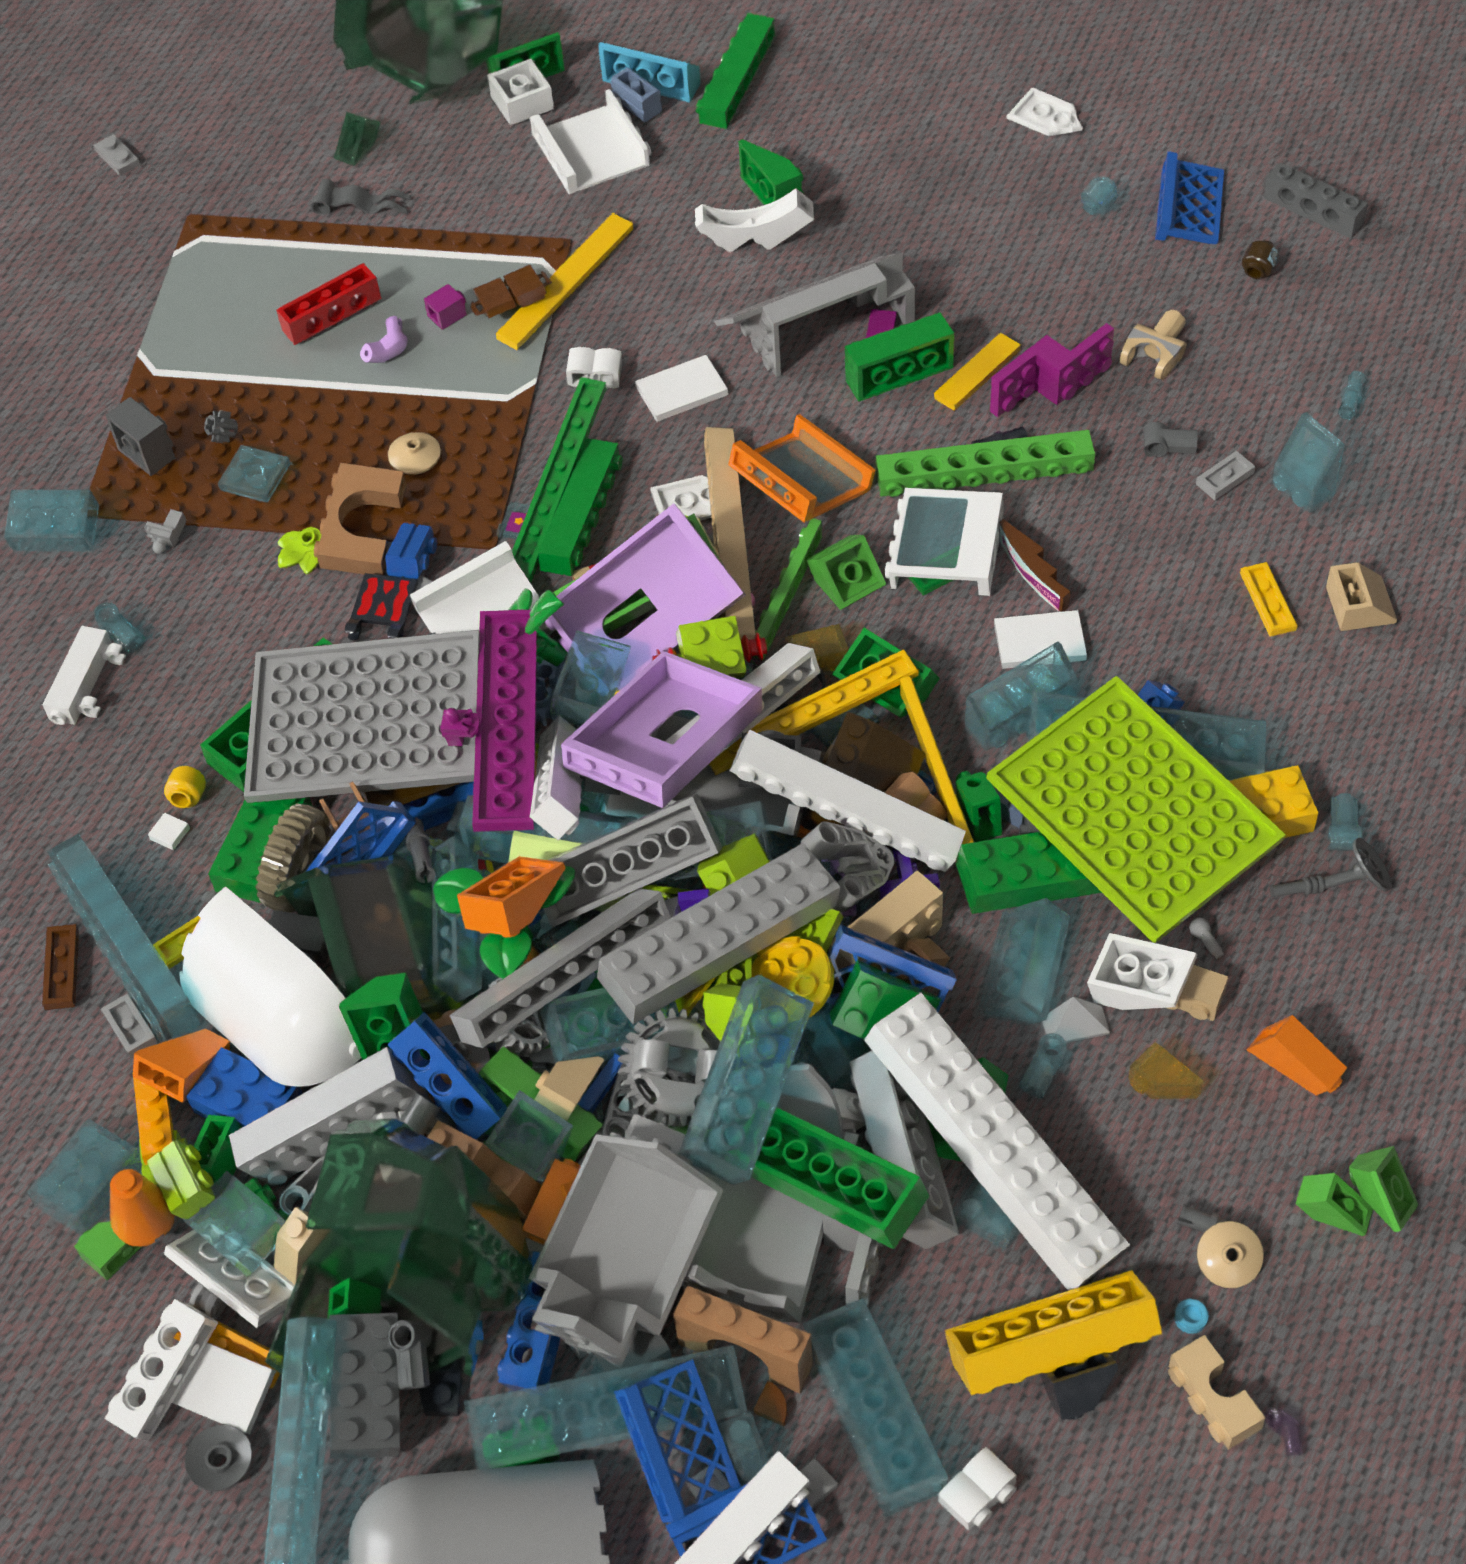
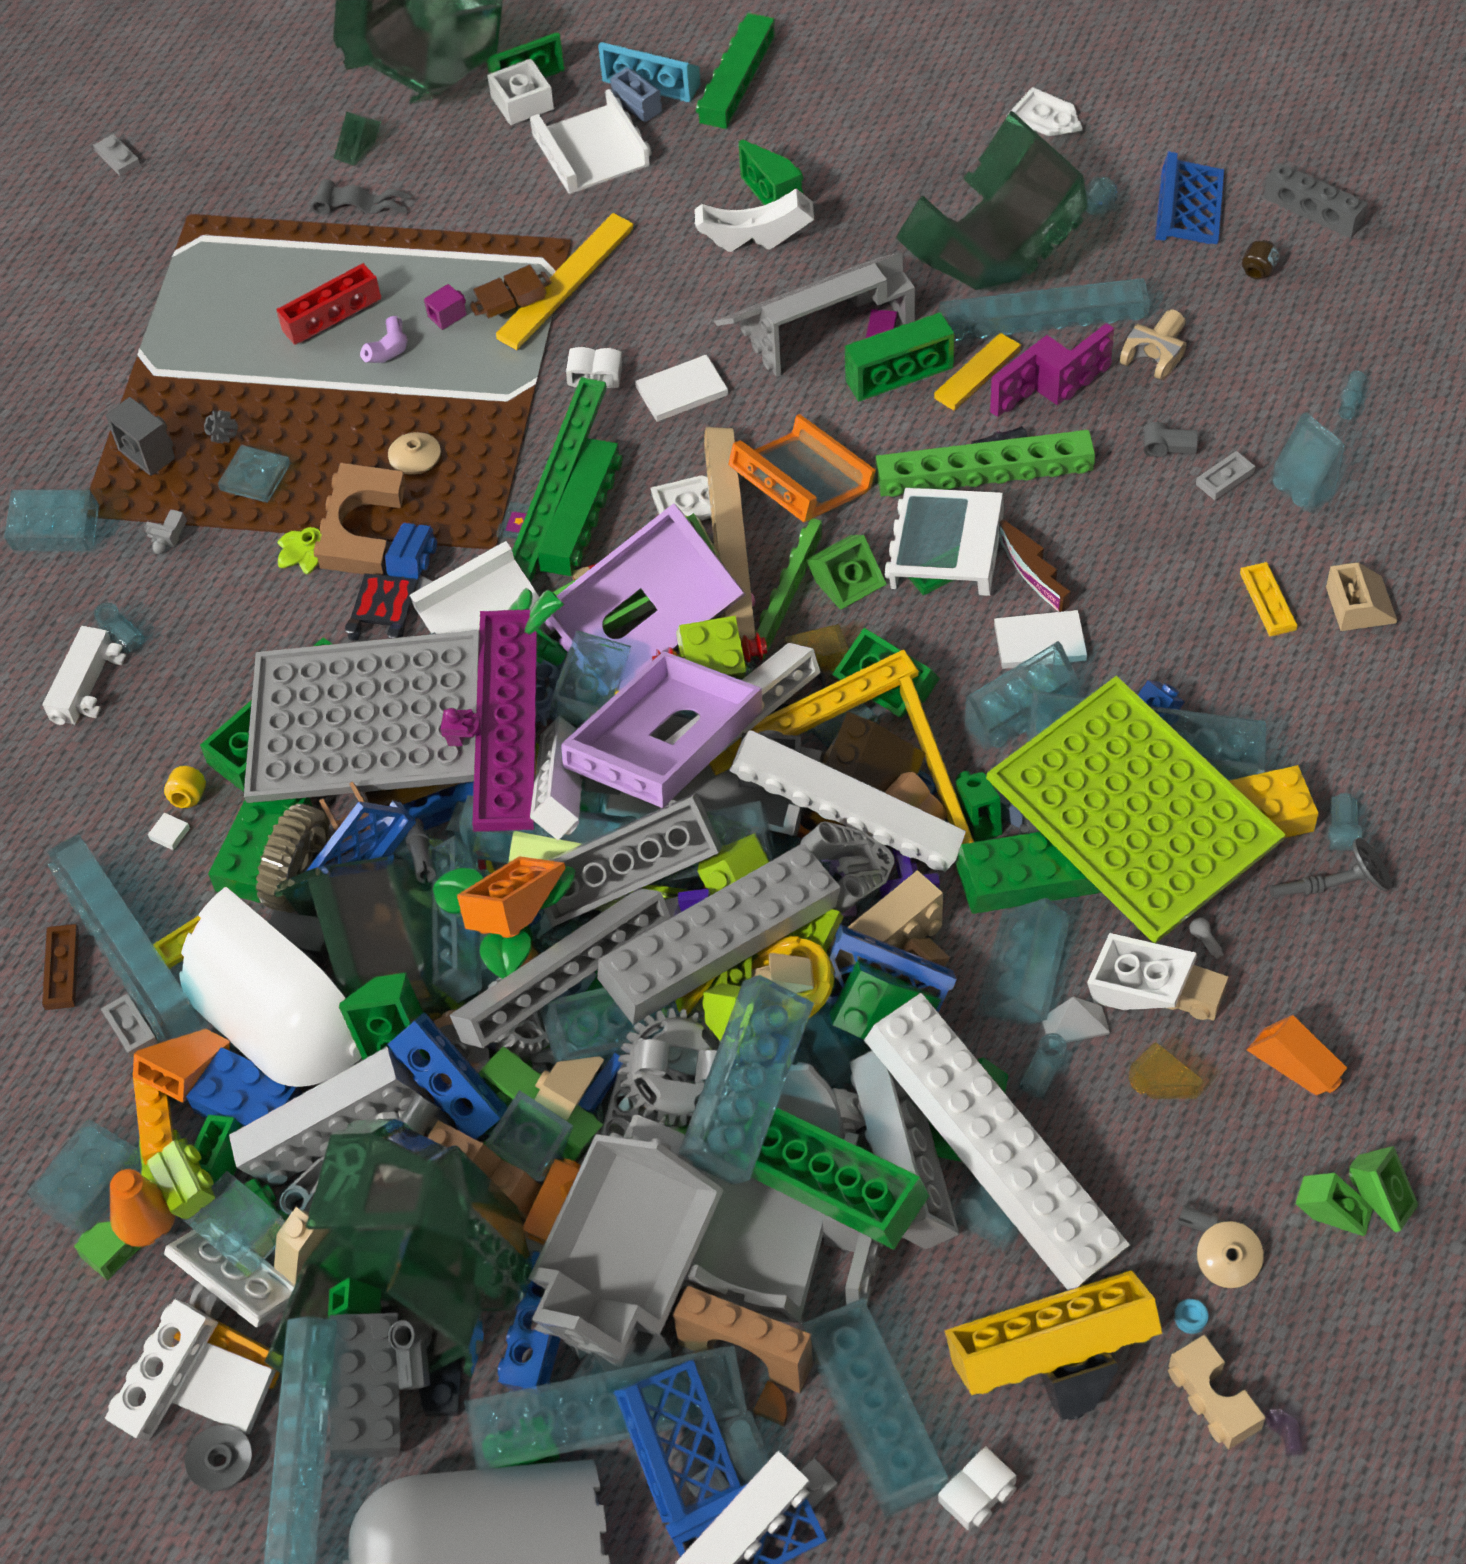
none -> tan slope [752,953,814,1003]
none -> windscreen [896,111,1088,291]
none -> clear light blue brick [939,278,1150,341]

